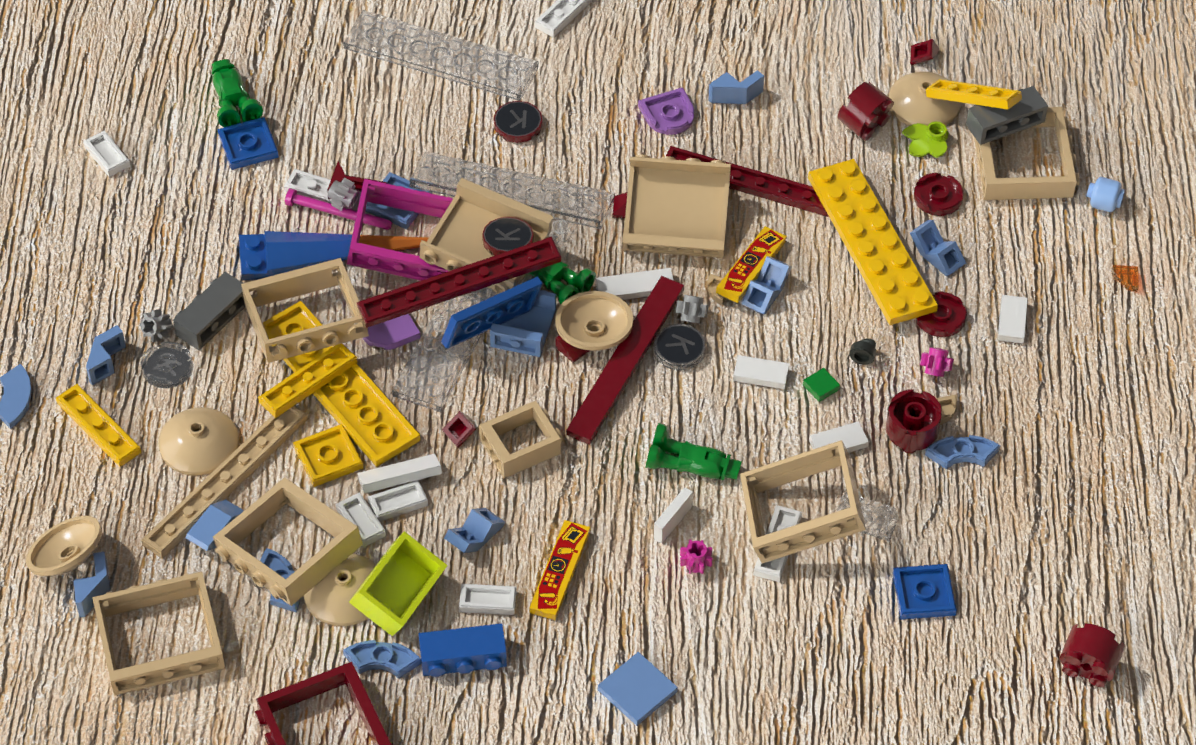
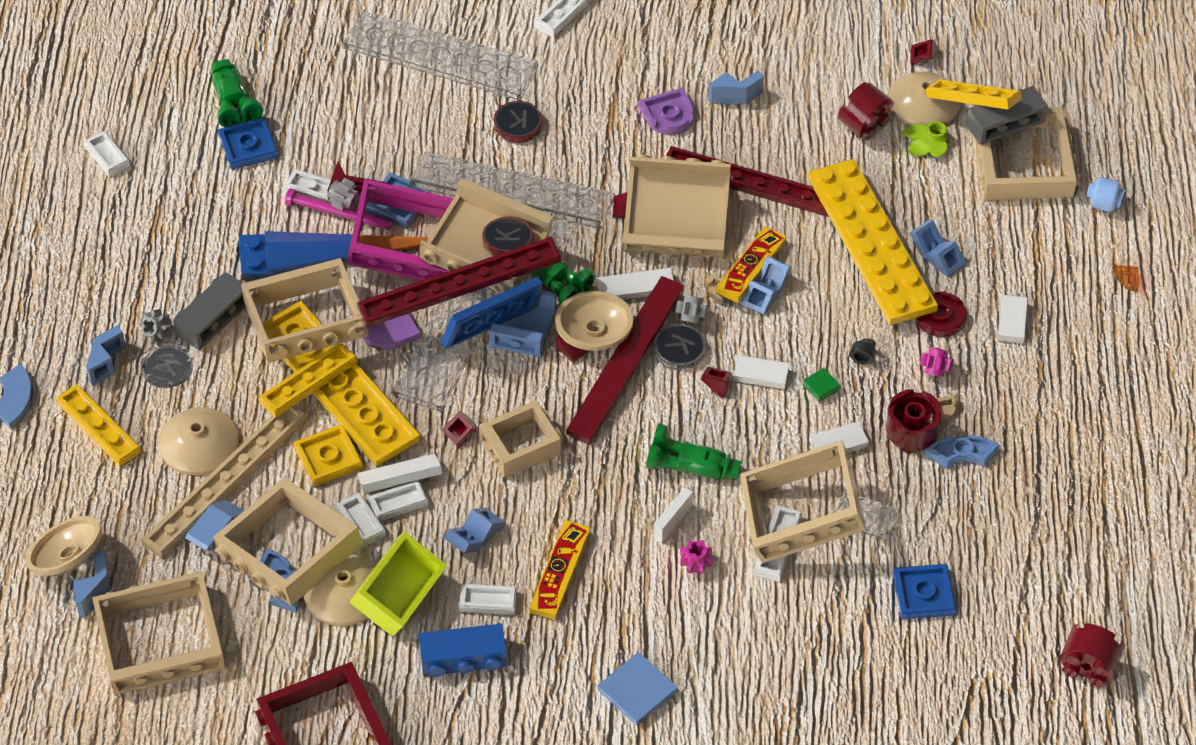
medium blue tile [343,640,421,679] -> none
dark red tile [913,172,964,216] -> none
none -> dark red slope [701,367,732,398]

